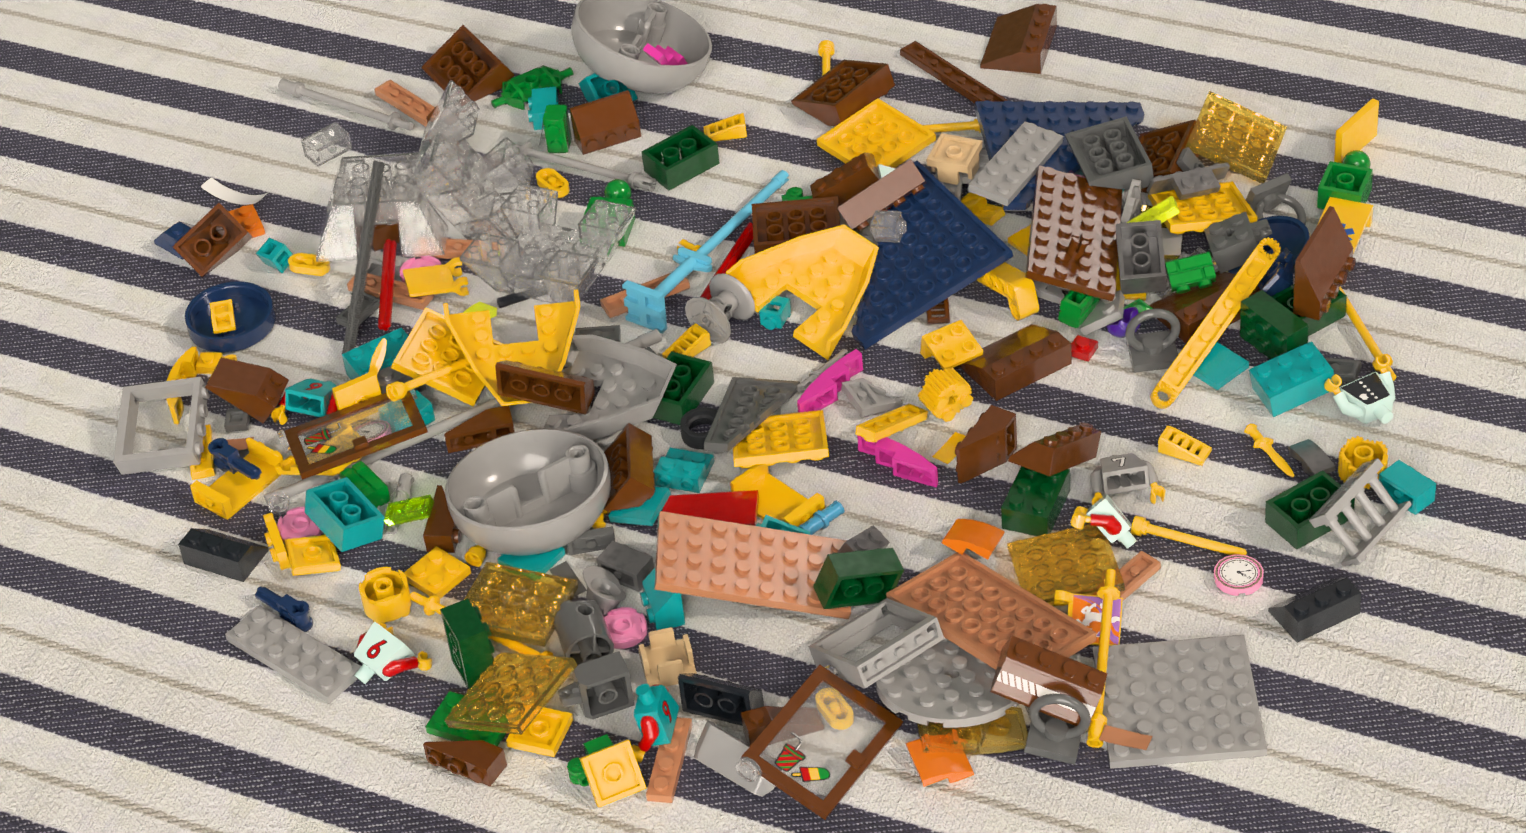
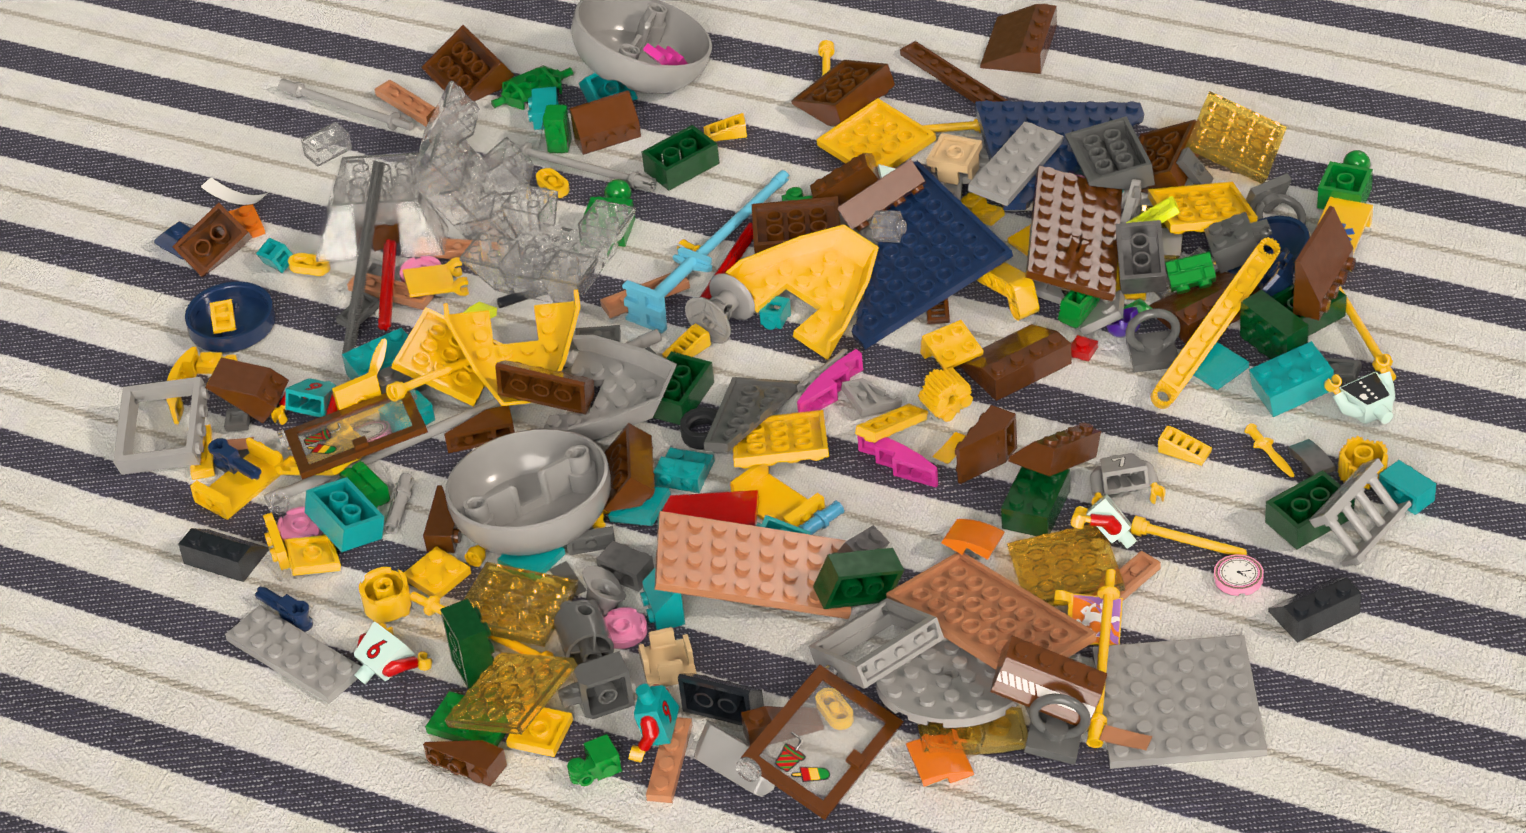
clear neon green plate [384,495,434,526] -> none
yellow plate [579,739,646,807] -> none
flat silver bracket [1147,162,1230,200] -> none
yellow tile [1334,99,1379,163] -> none

